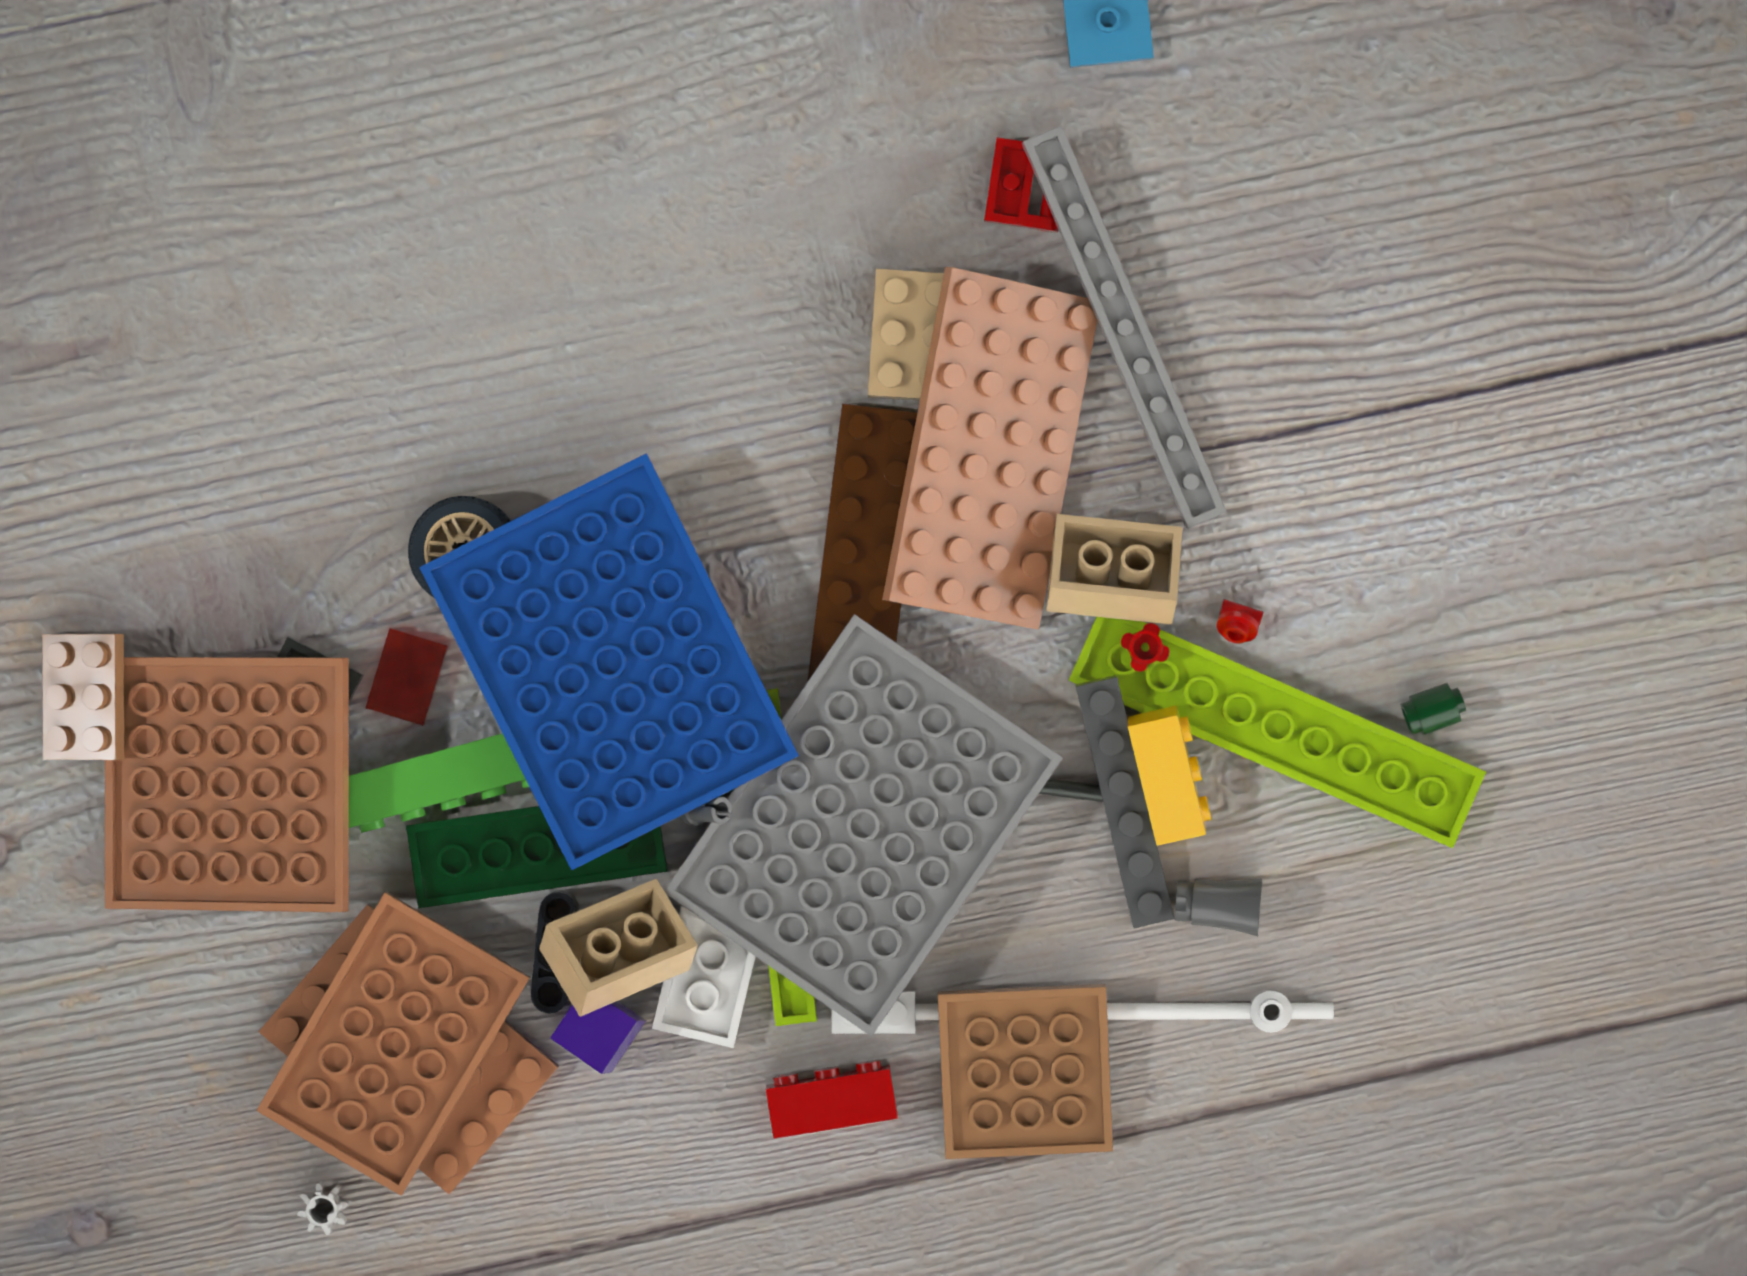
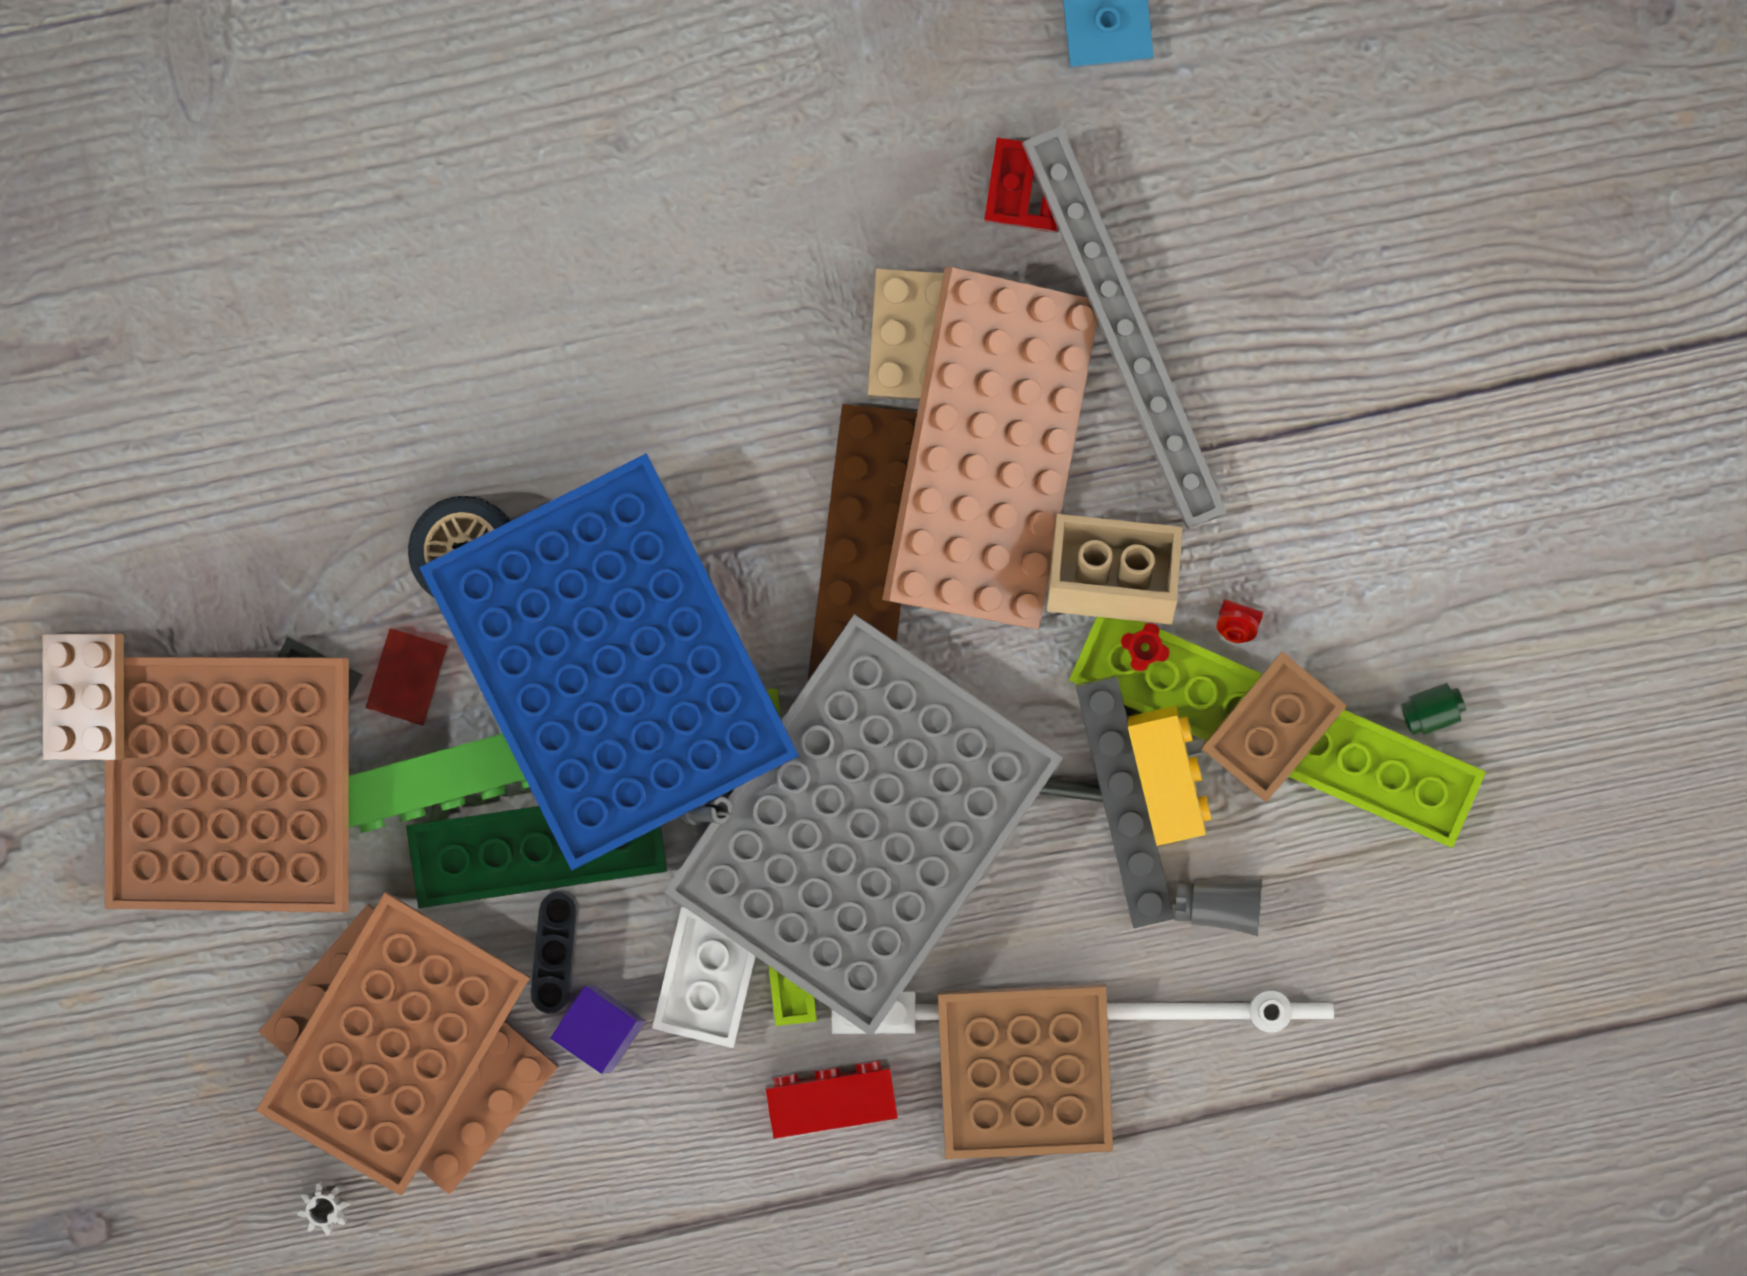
tan brick [539,878,698,1017] -> none
none -> medium nougat plate [1201,651,1347,803]

